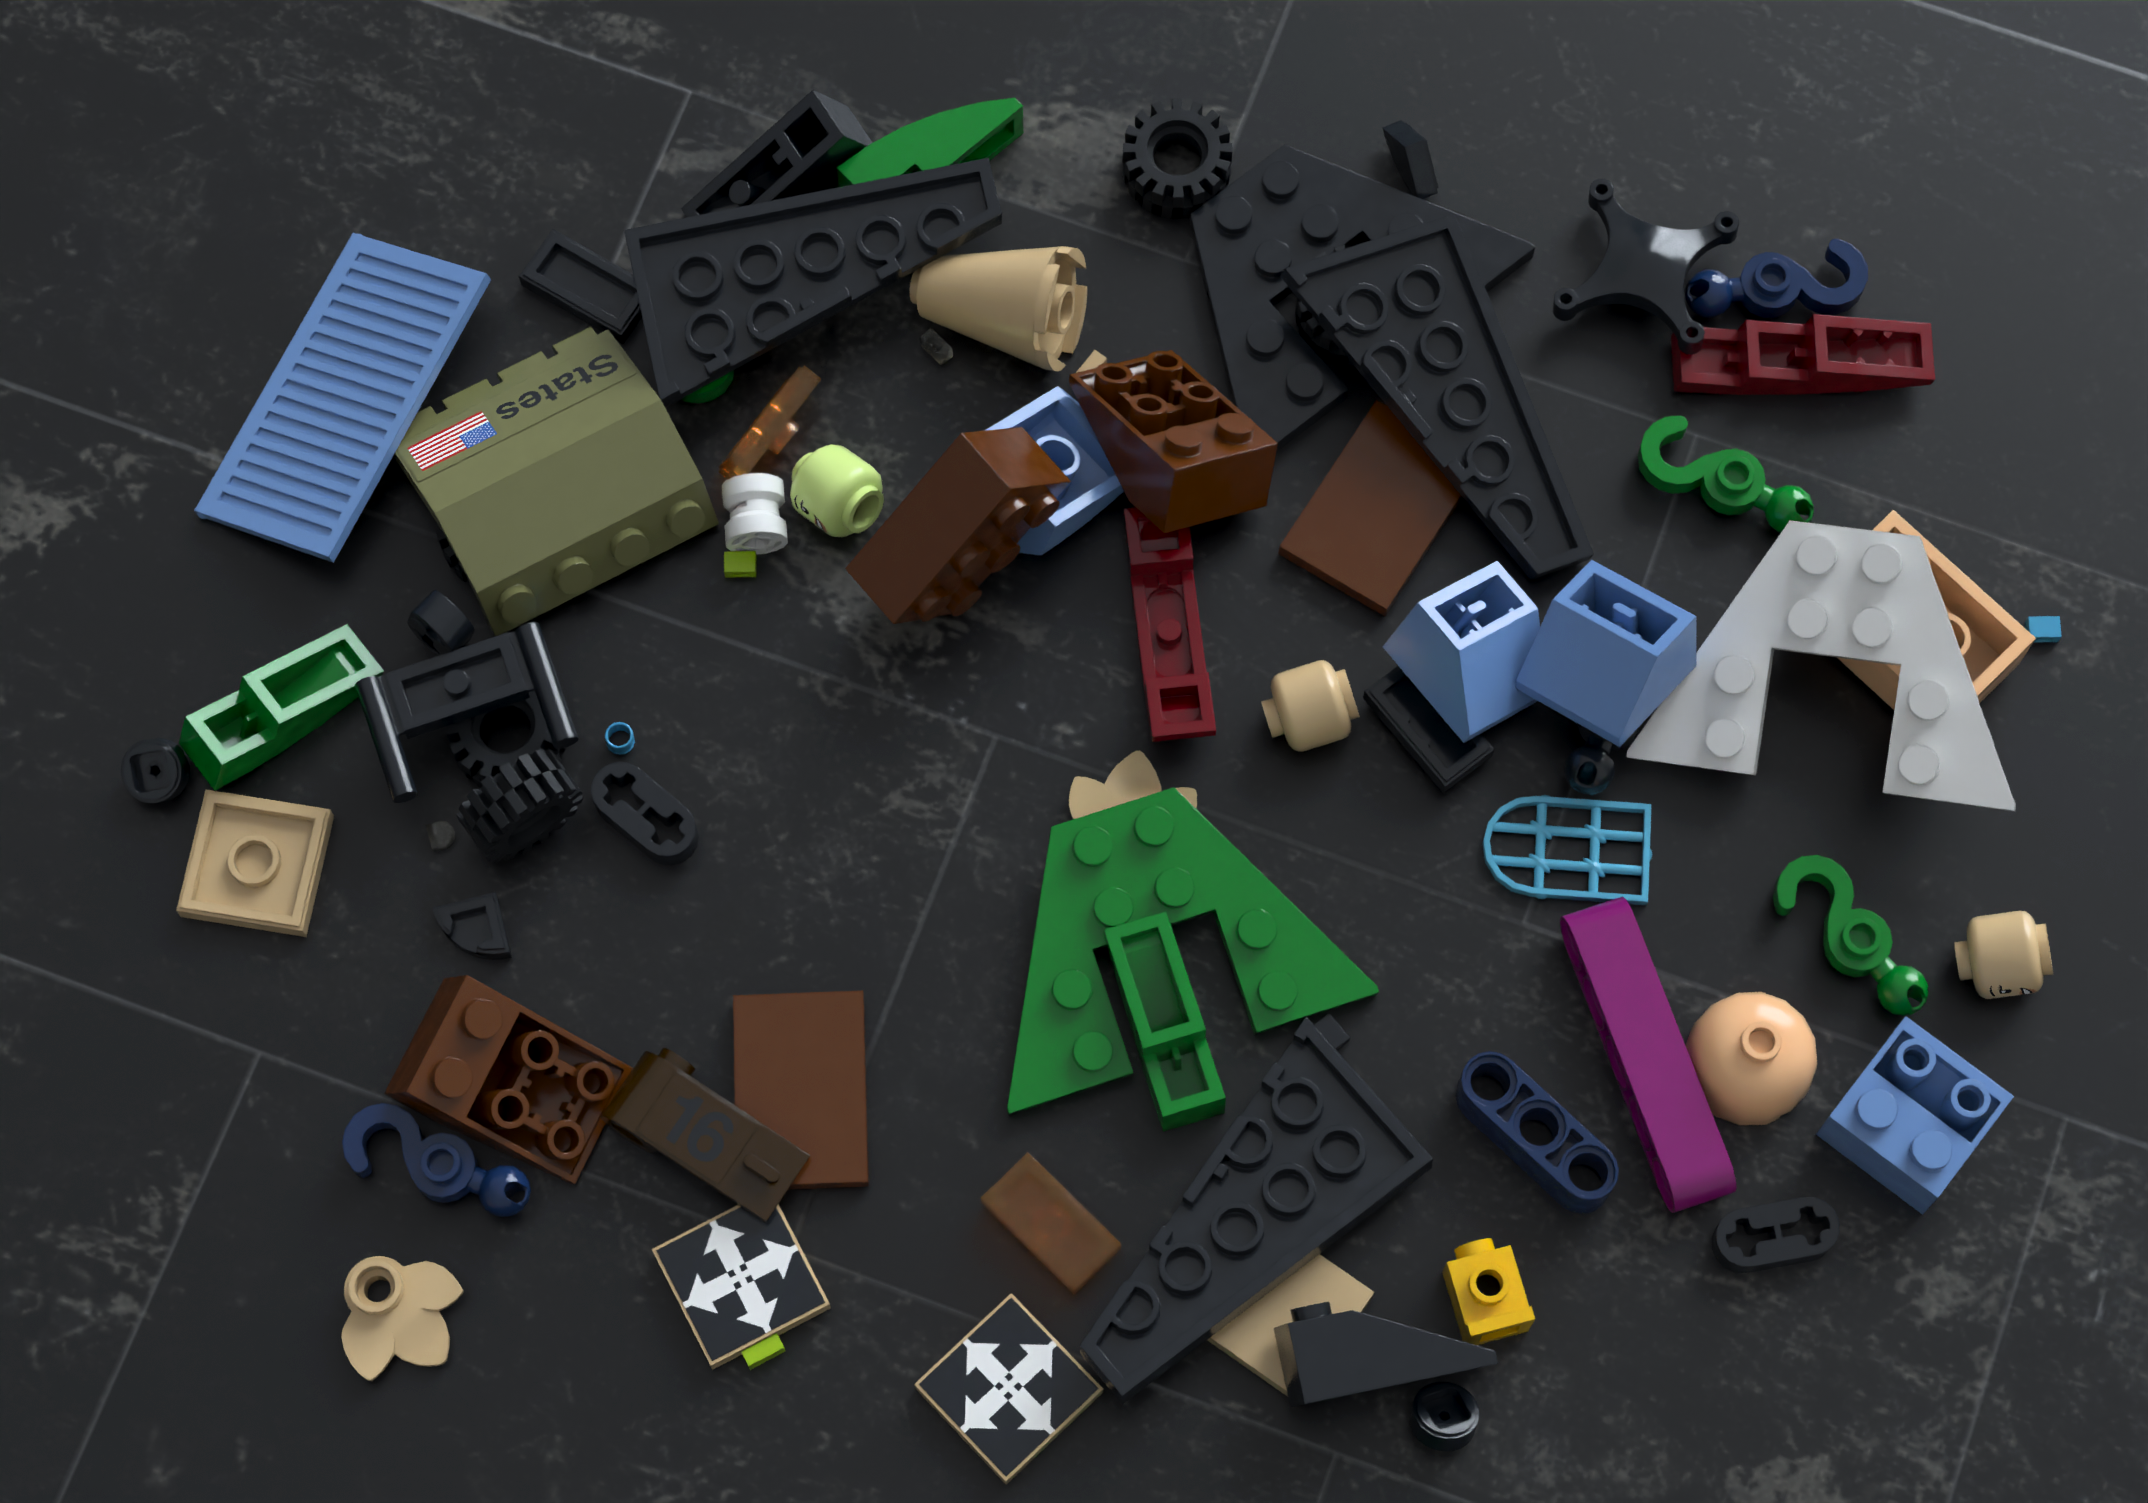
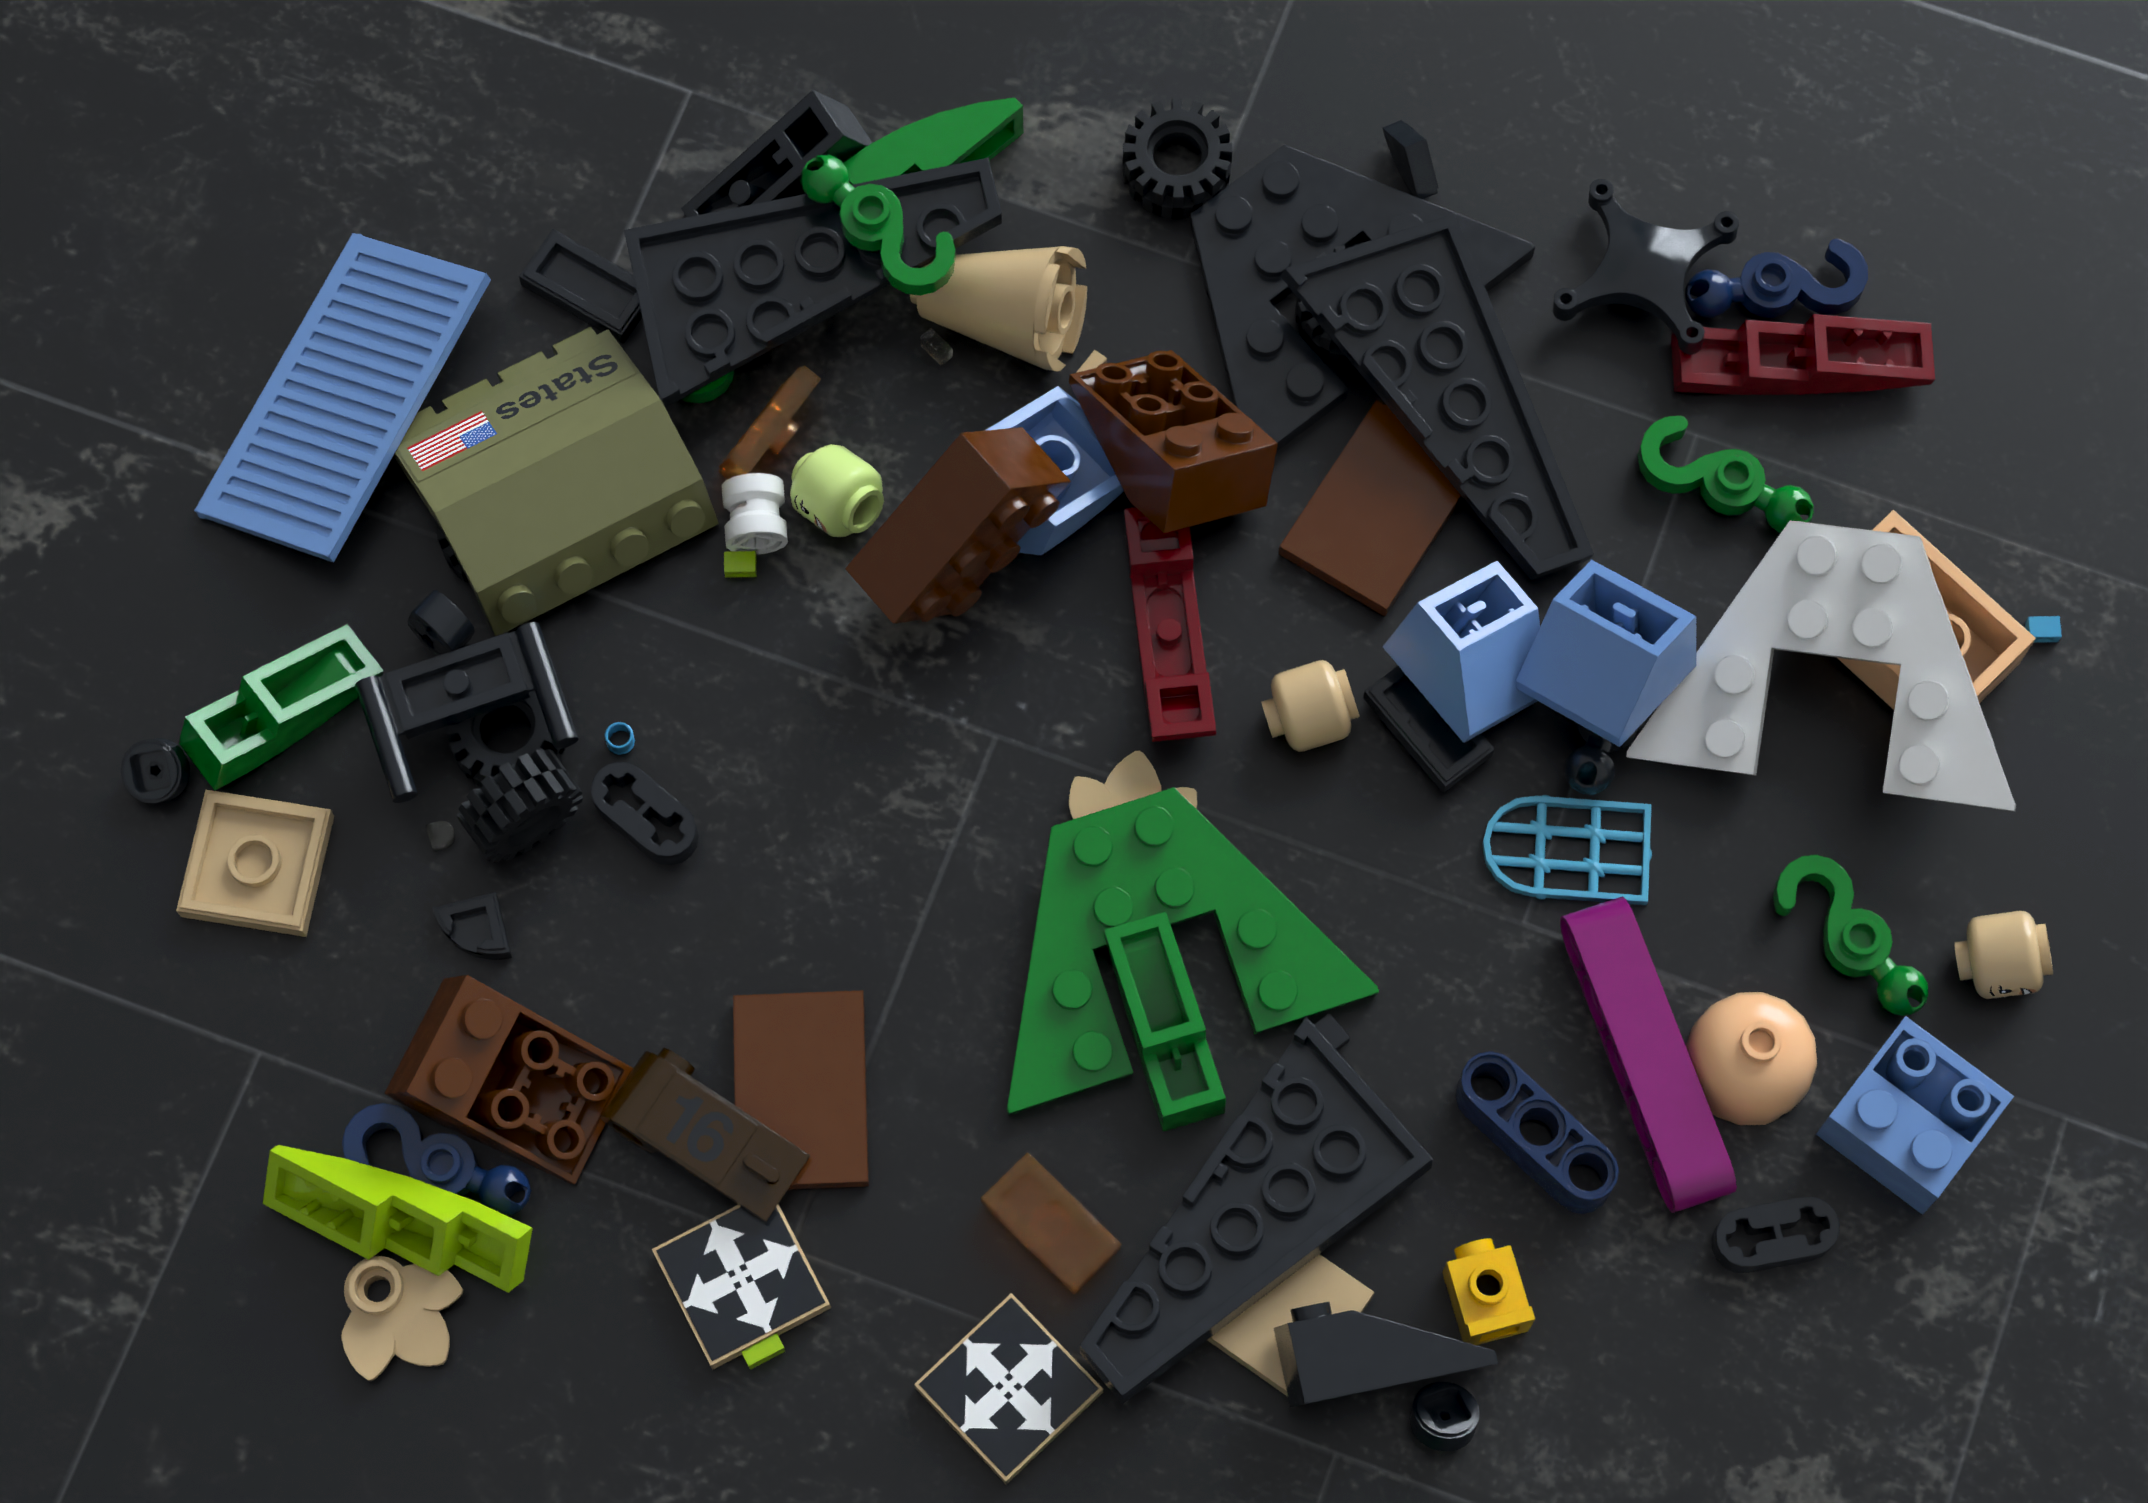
none -> lime slope [263,1145,533,1293]
none -> green piece [800,155,956,296]

